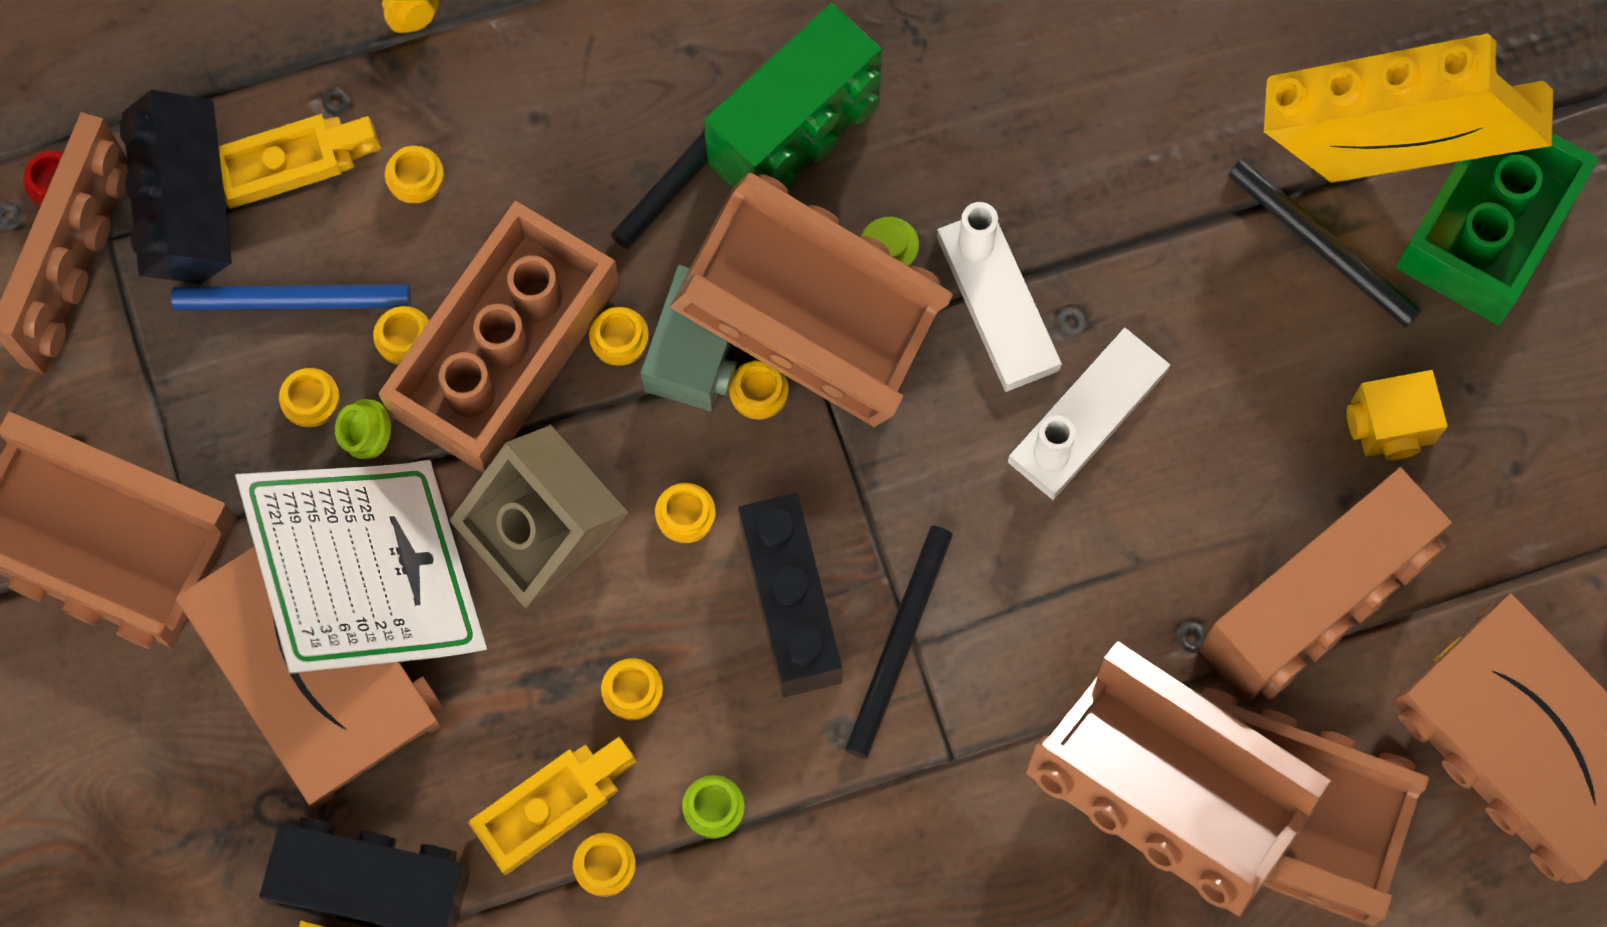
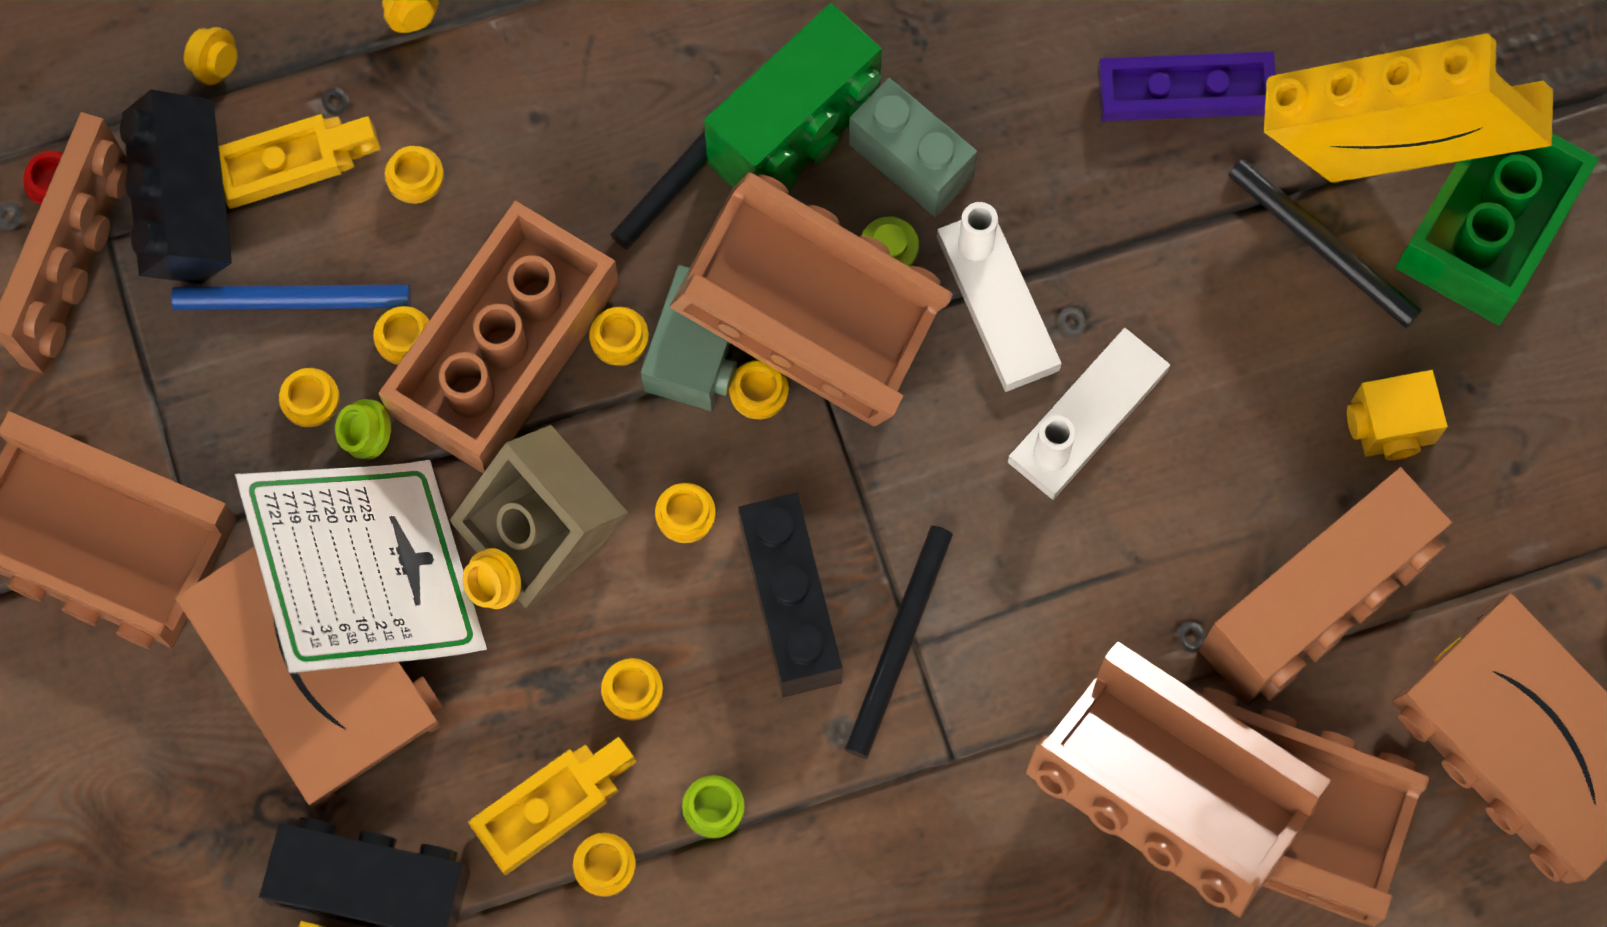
none -> yellow plate [184,27,237,85]
none -> yellow plate [462,548,521,609]
none -> sand green brick [849,77,977,218]
none -> dark purple plate [1098,52,1276,121]

